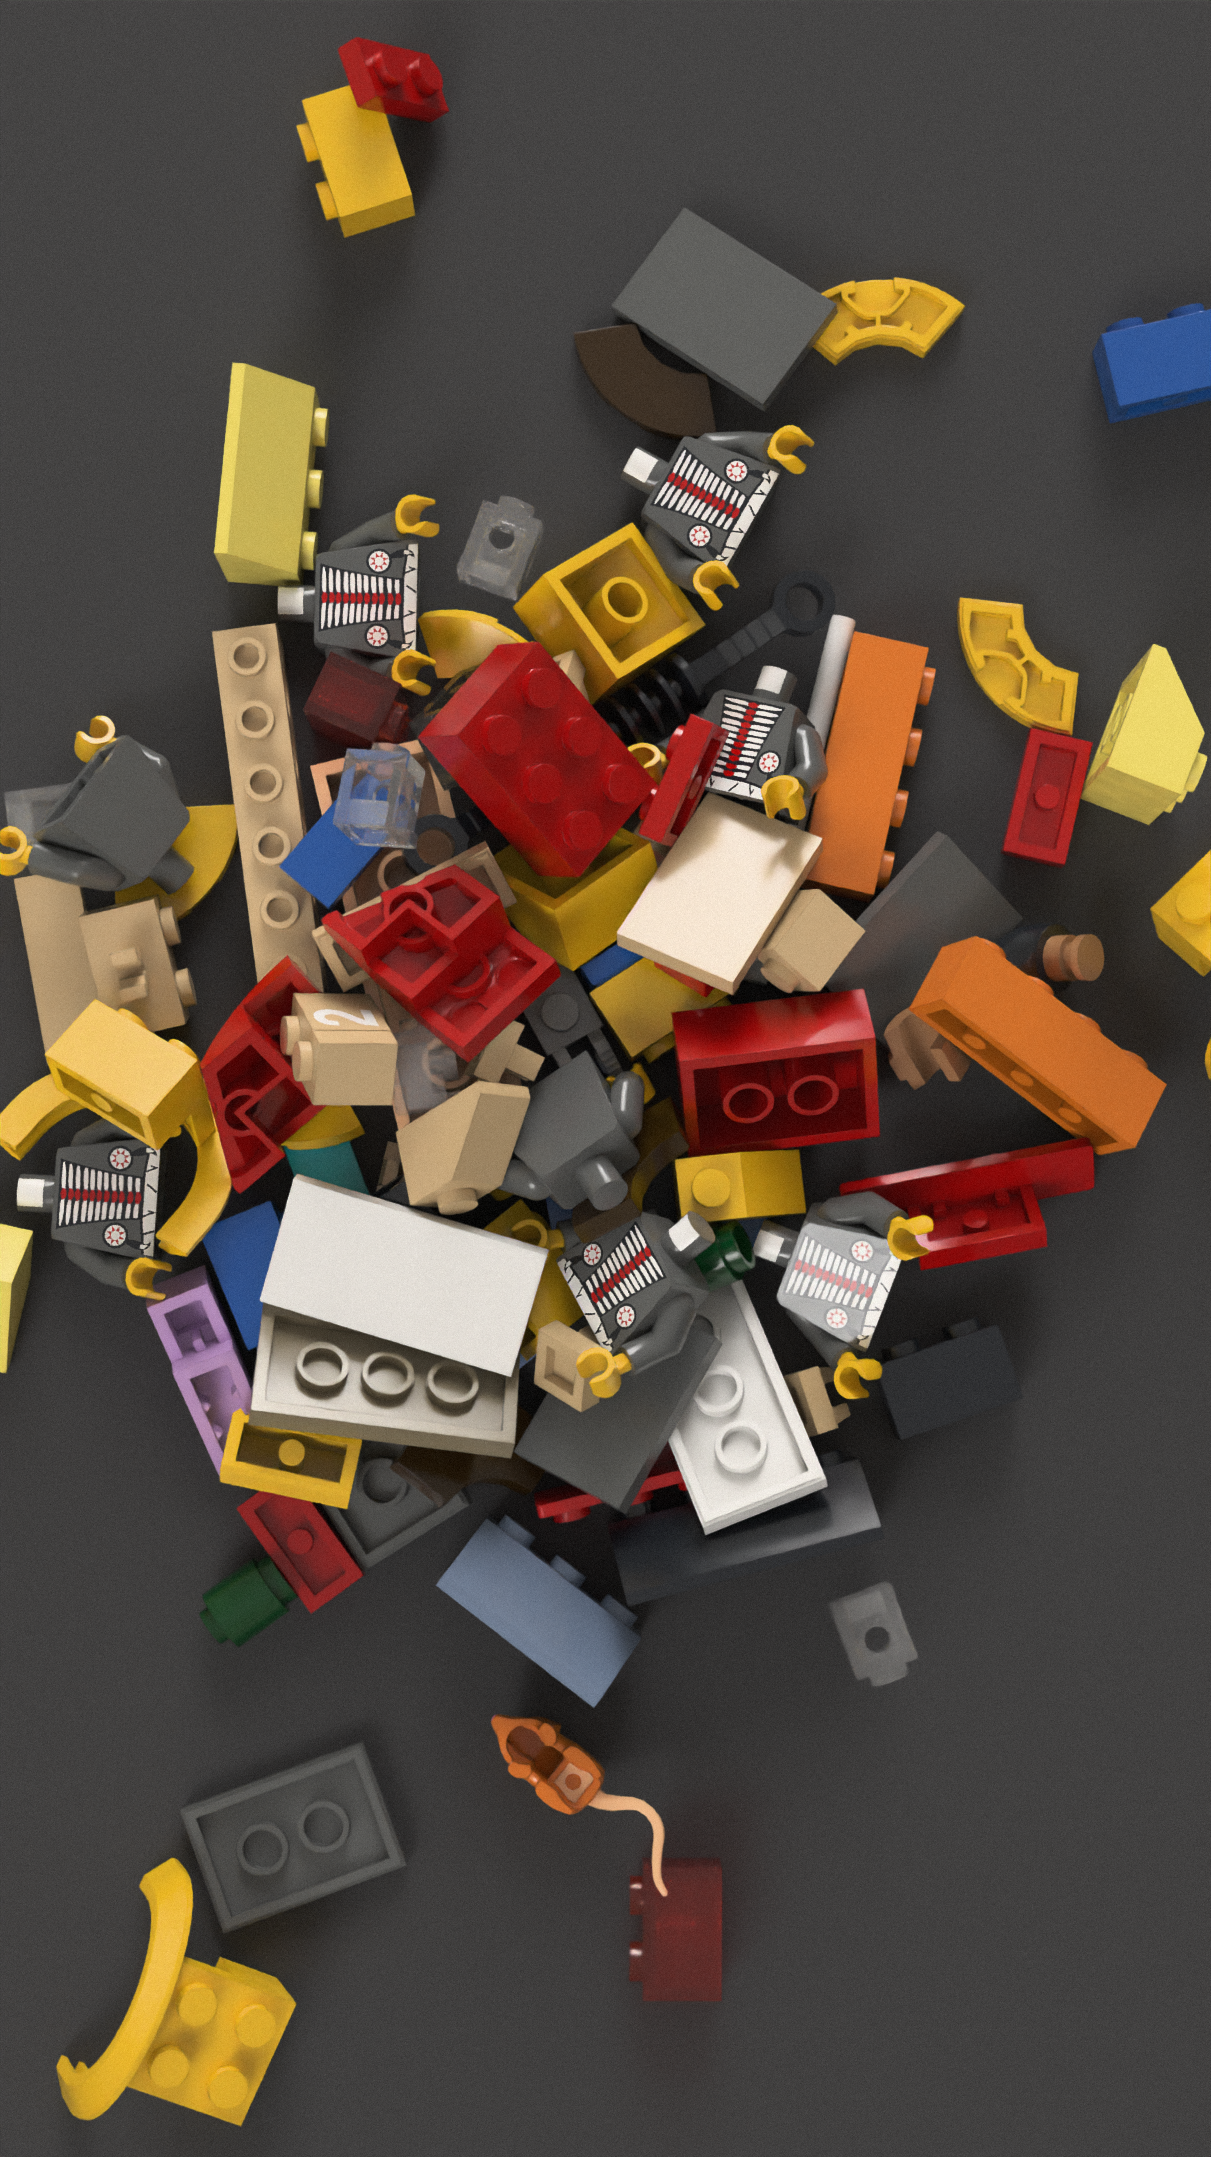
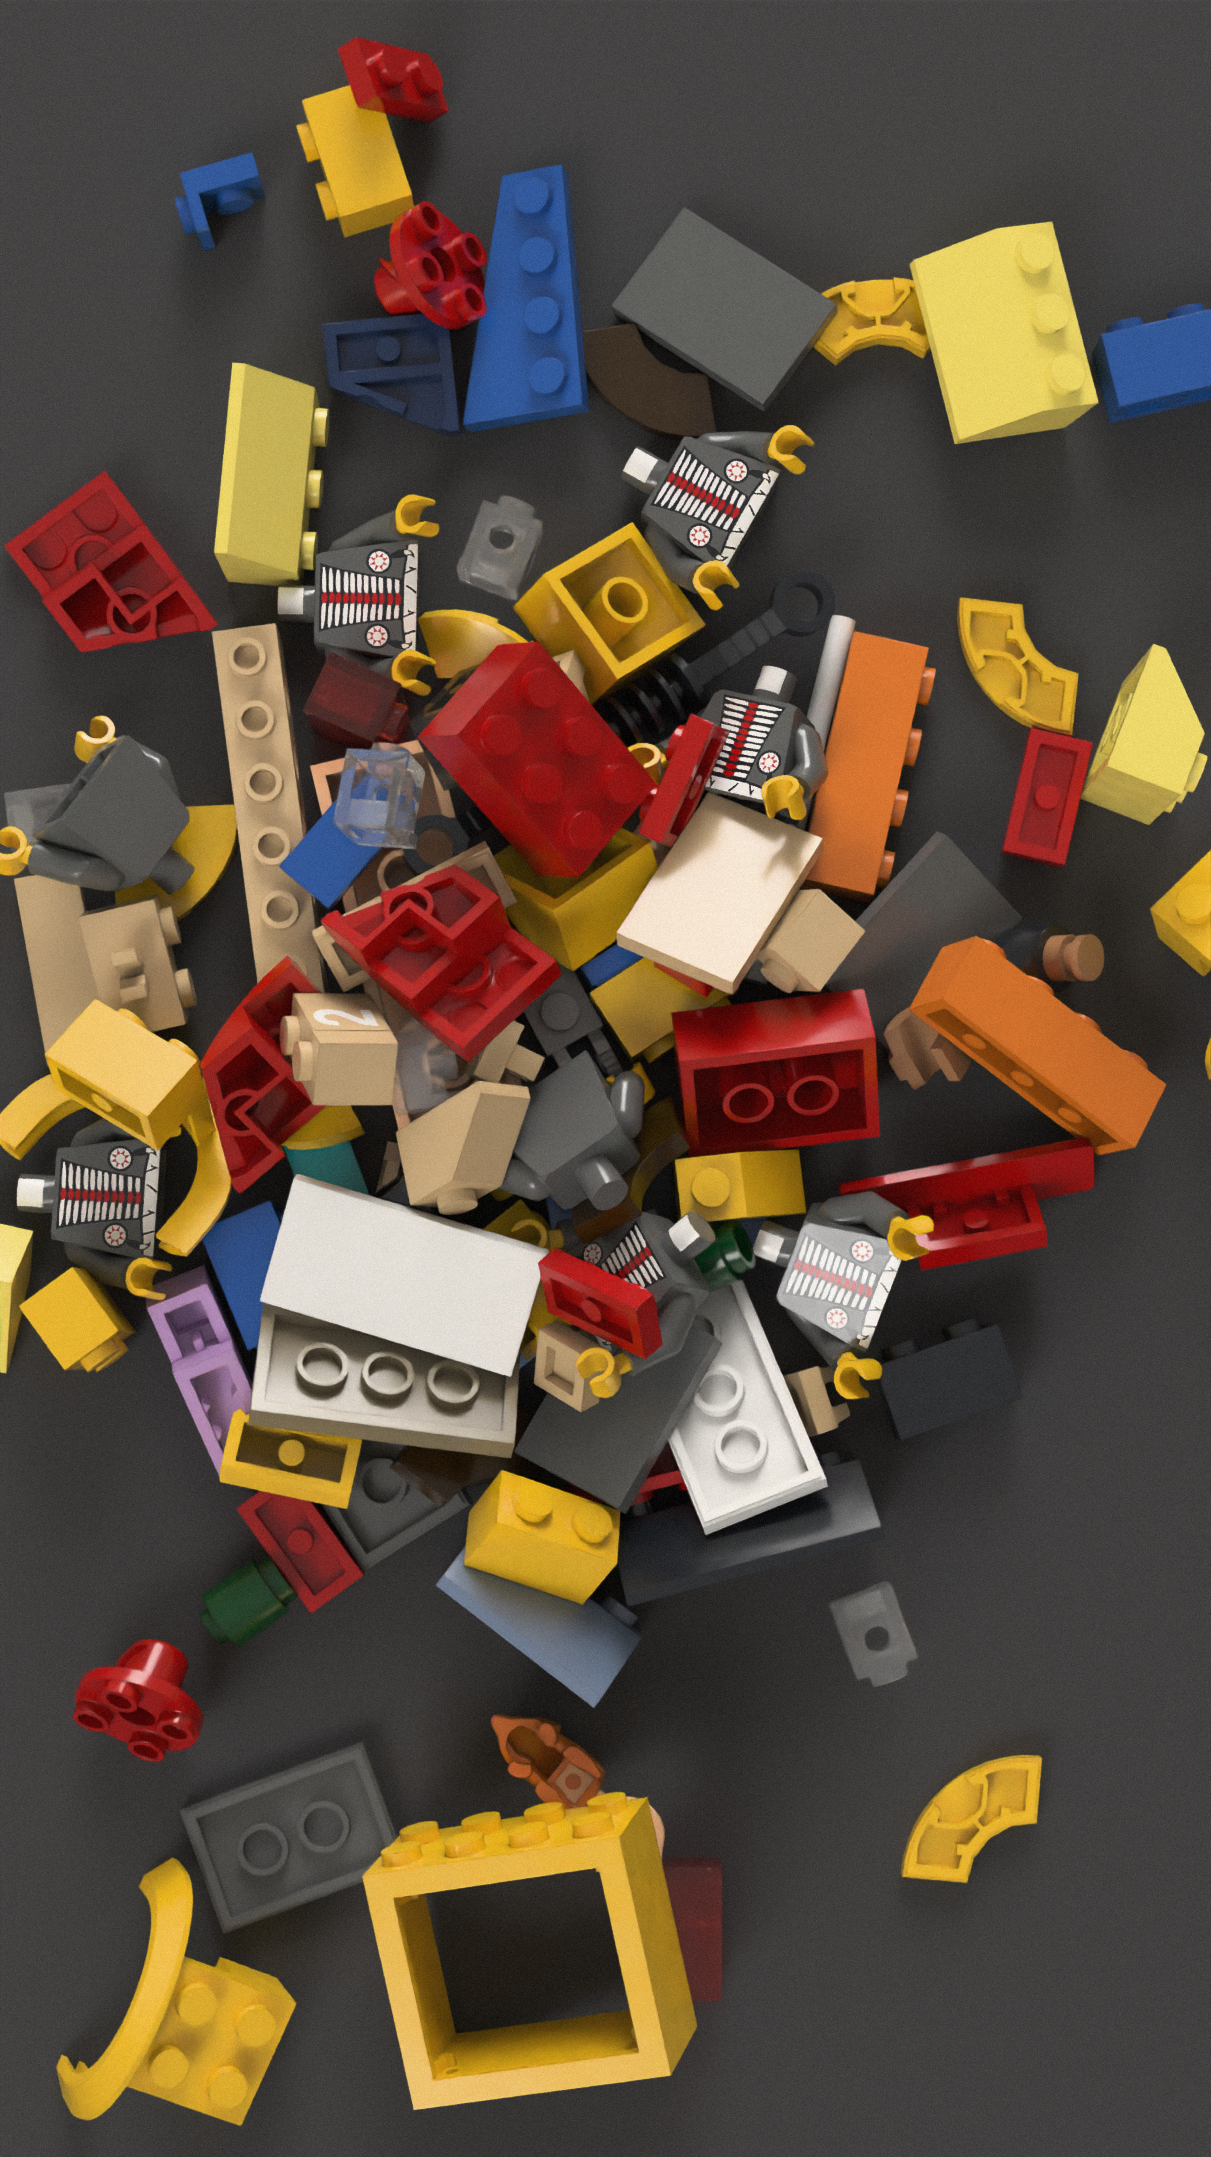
none -> red slope [4,470,218,652]
none -> yellow brick [19,1267,136,1373]
none -> red plate [73,1639,204,1762]
none -> blue bracket [174,152,265,251]
none -> dark blue wing [322,314,460,437]
none -> yellow window [362,1792,698,2110]
none -> red plate [374,201,487,330]
none -> blue wing [462,164,589,433]
none -> yellow brick [464,1470,620,1605]
none -> red plate [538,1248,663,1360]
none -> yellow tile [900,1755,1042,1883]
none -> light yellow slope [909,222,1099,444]

